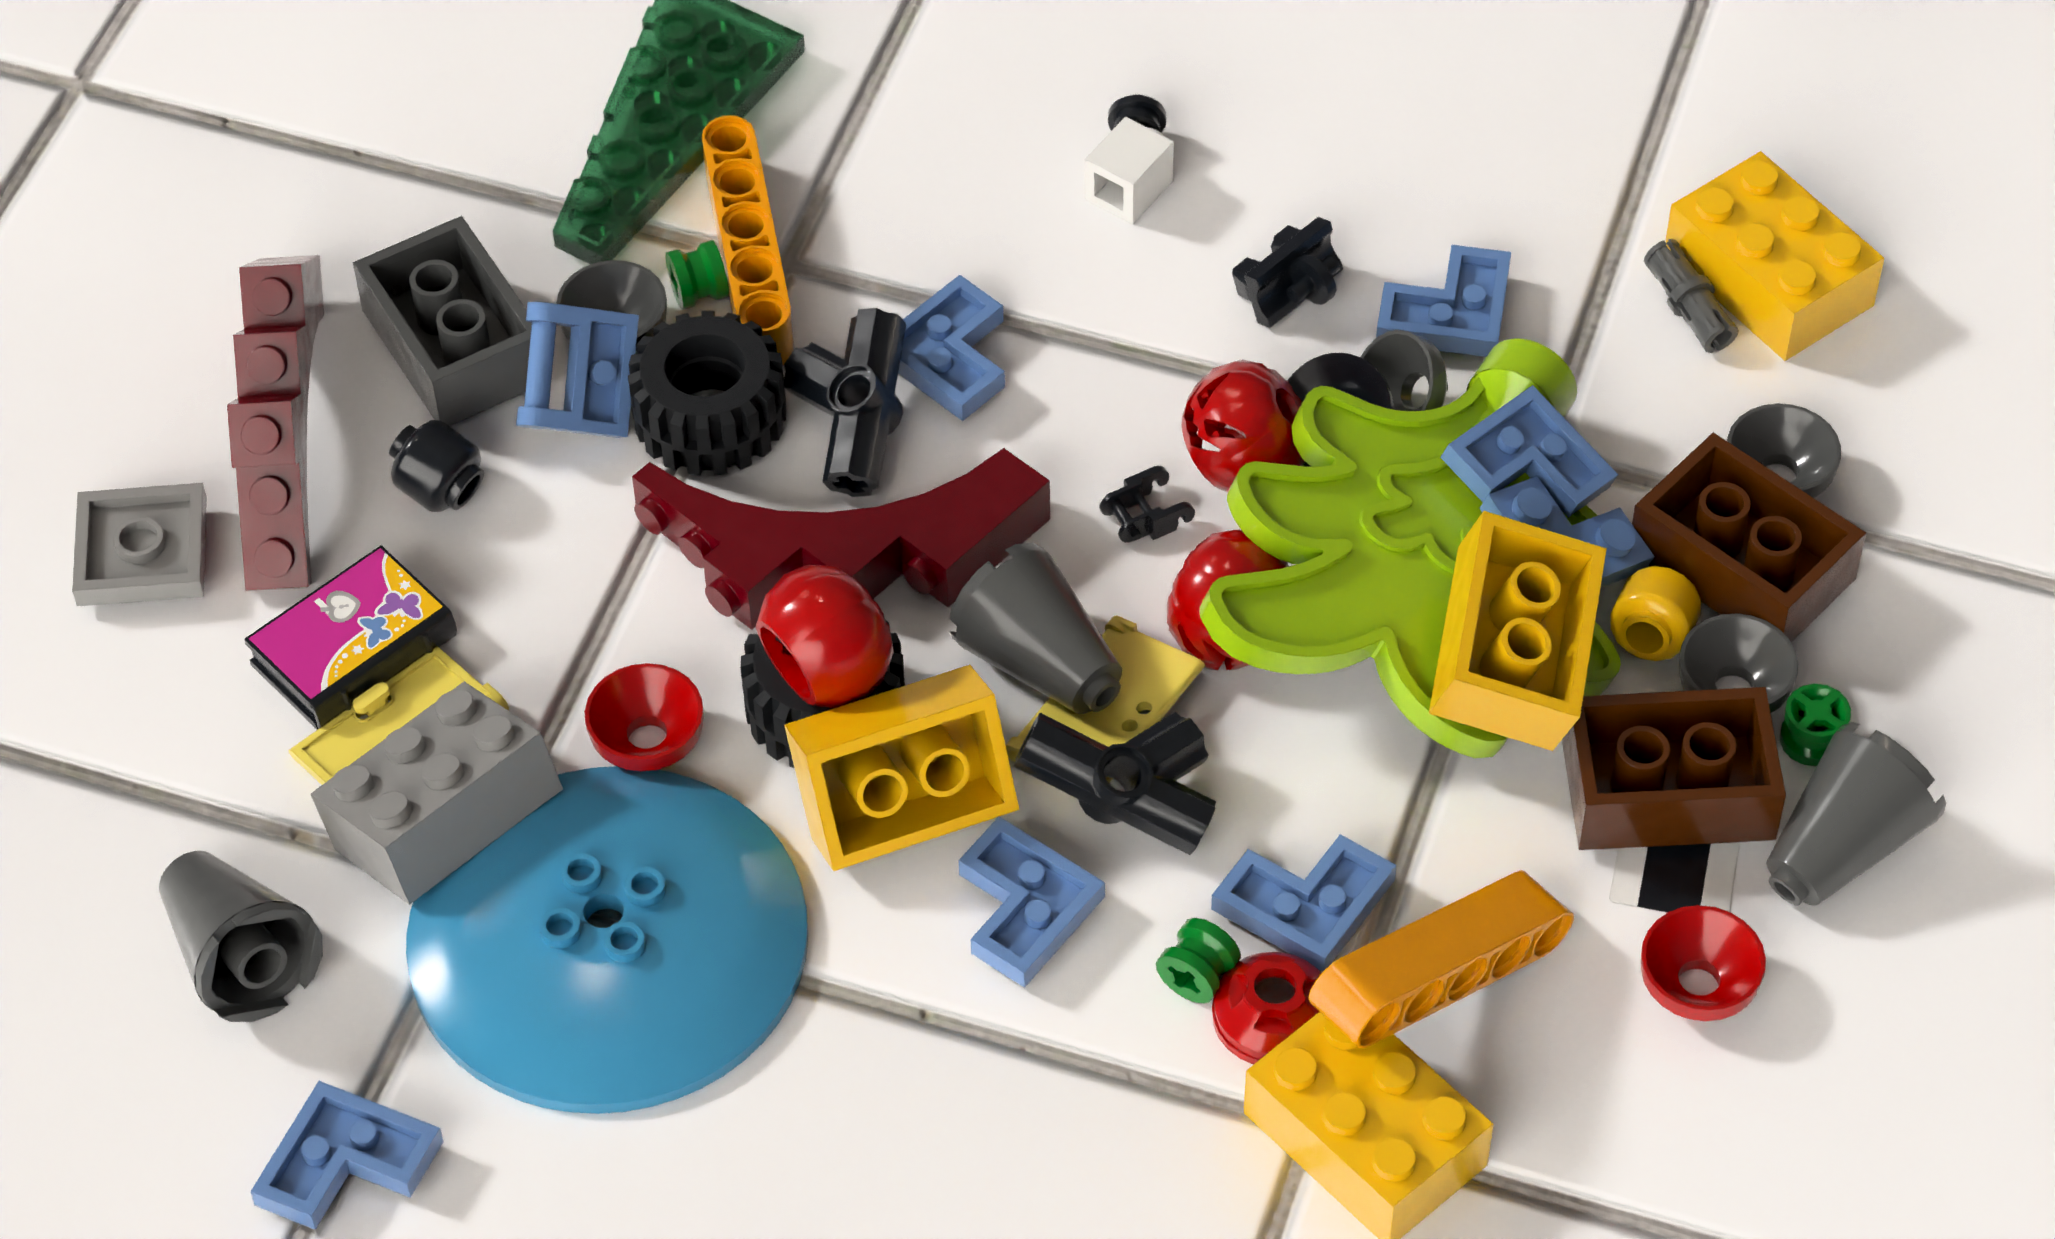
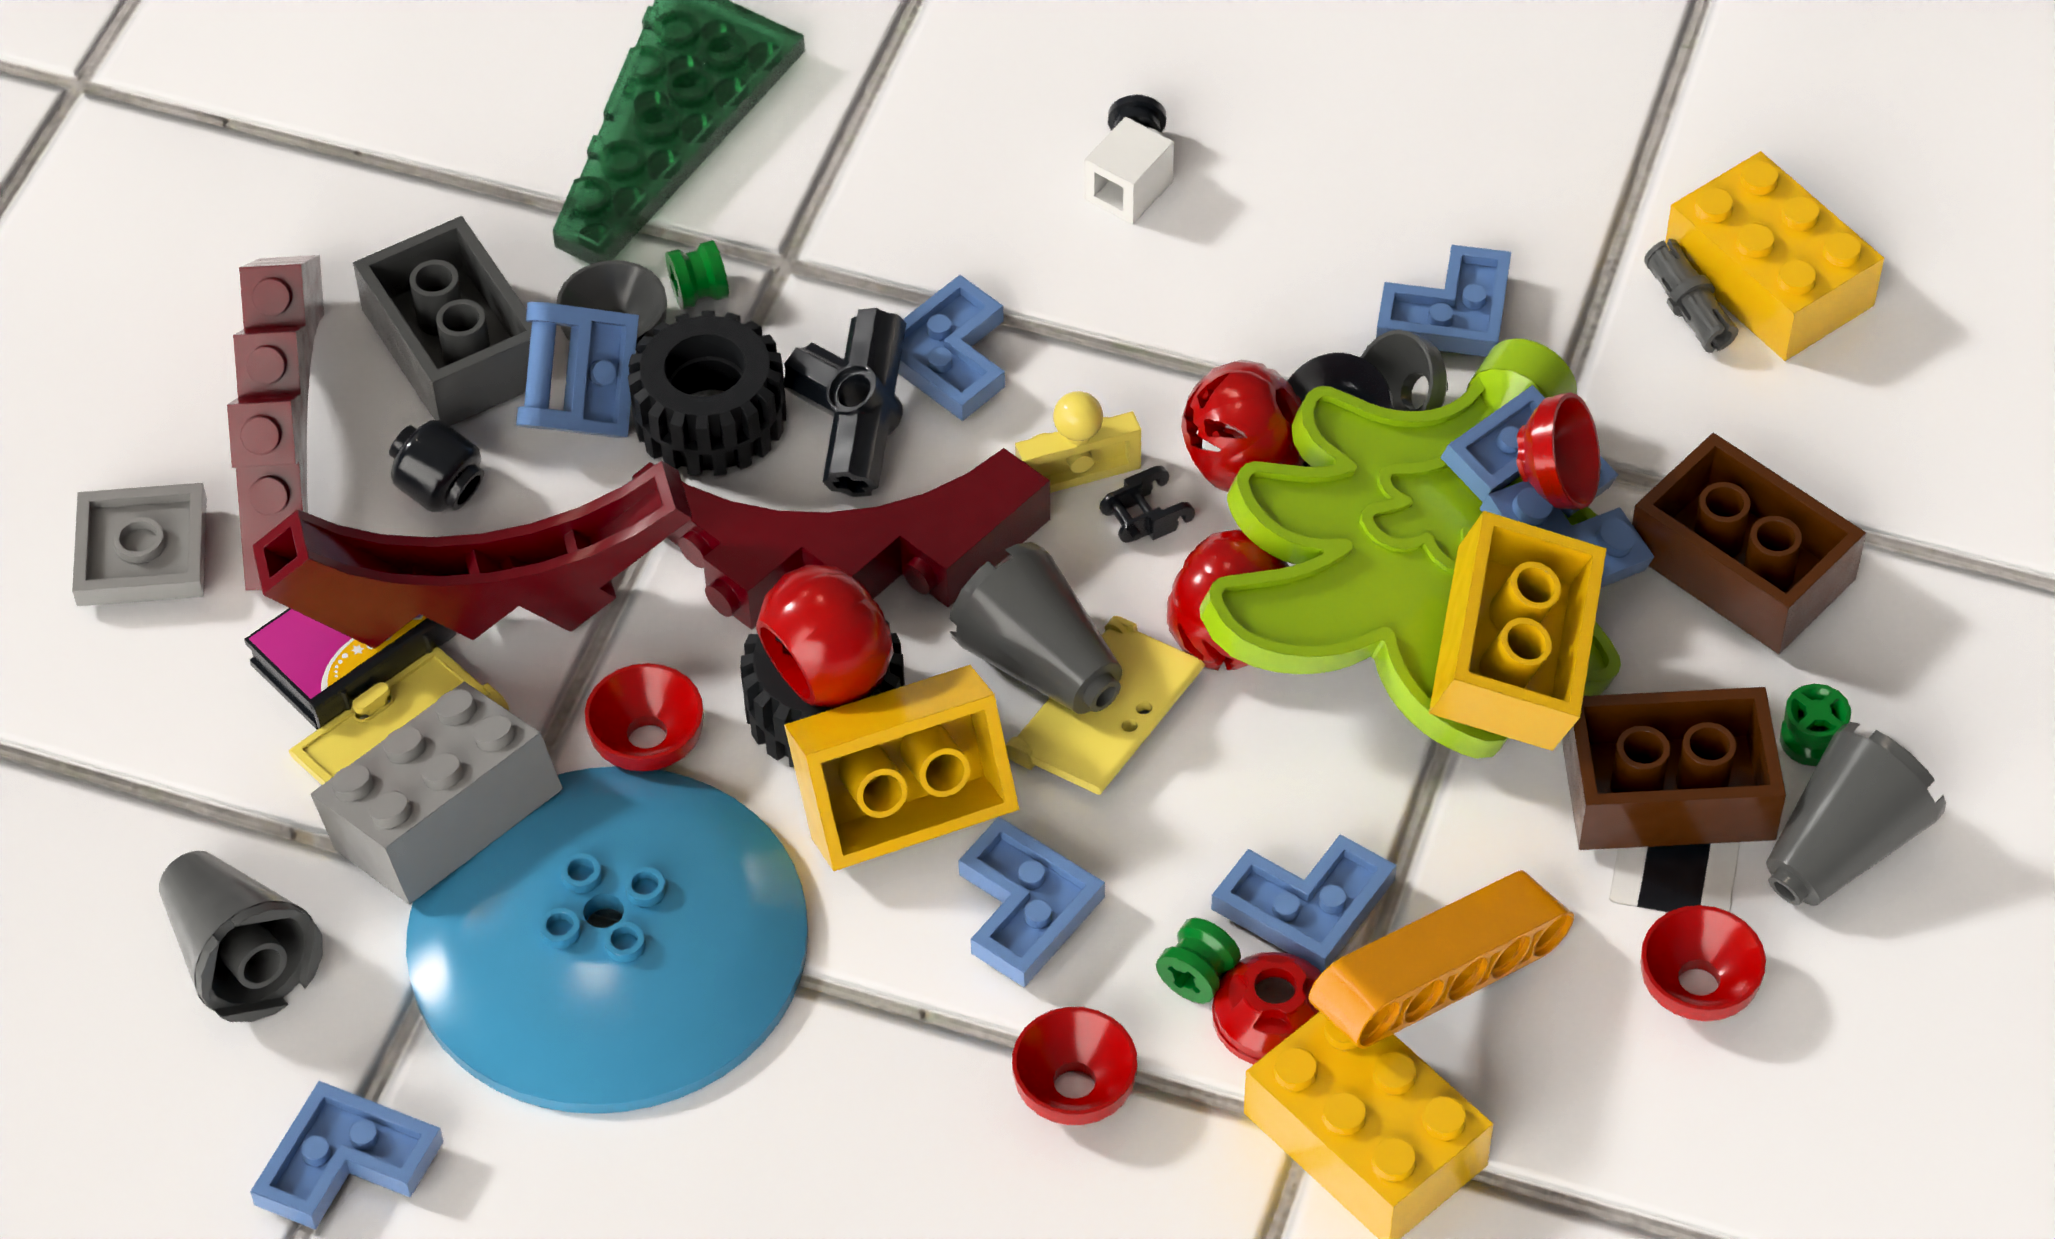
light orange beam [702,116,794,366] -> none
black piece [1013,711,1216,855] -> none
black hips [1232,217,1343,328] -> none
yellow head [1610,566,1701,661] -> none
dark grey piece [1679,613,1799,713] -> none
dark grey piece [1727,403,1841,498] -> none
none -> dark red arch [252,460,693,649]
none -> red piece [1012,1007,1137,1125]
none -> light yellow plate [1015,391,1141,493]
none -> red piece [1516,392,1601,510]

